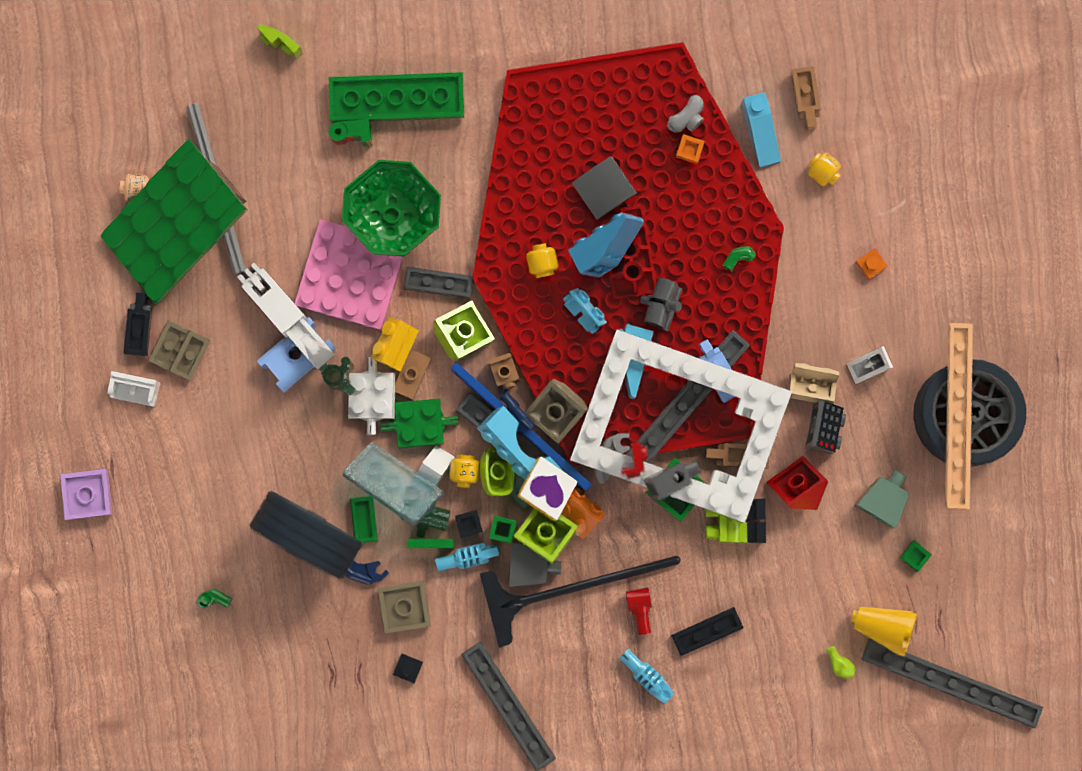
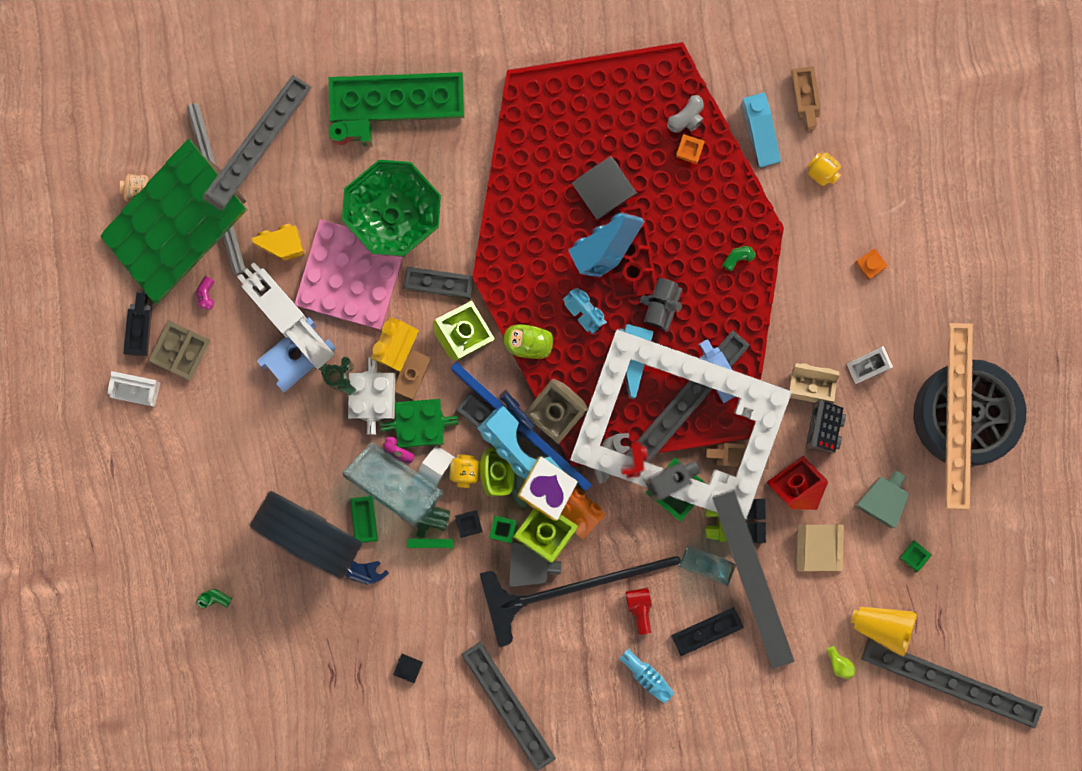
lavender plate [60,469,113,520] -> none
lime slope [257,24,303,59] -> none
dark tan plate [378,581,431,634] -> none
medium azure hinge [435,543,499,572] -> none
medium nougat brick [488,353,519,390] -> none
yellow head [526,243,558,278] -> none
none -> dark pink arm [195,276,215,310]
none -> dark grey tile [202,75,311,211]
none -> yellow slope [252,224,305,261]
none -> dark pink arm [383,437,414,464]
none -> lime piece [504,324,553,359]
none -> clear light blue slope [679,545,736,586]
none -> dark grey tile [712,489,794,669]
none -> tan slope [796,524,844,571]

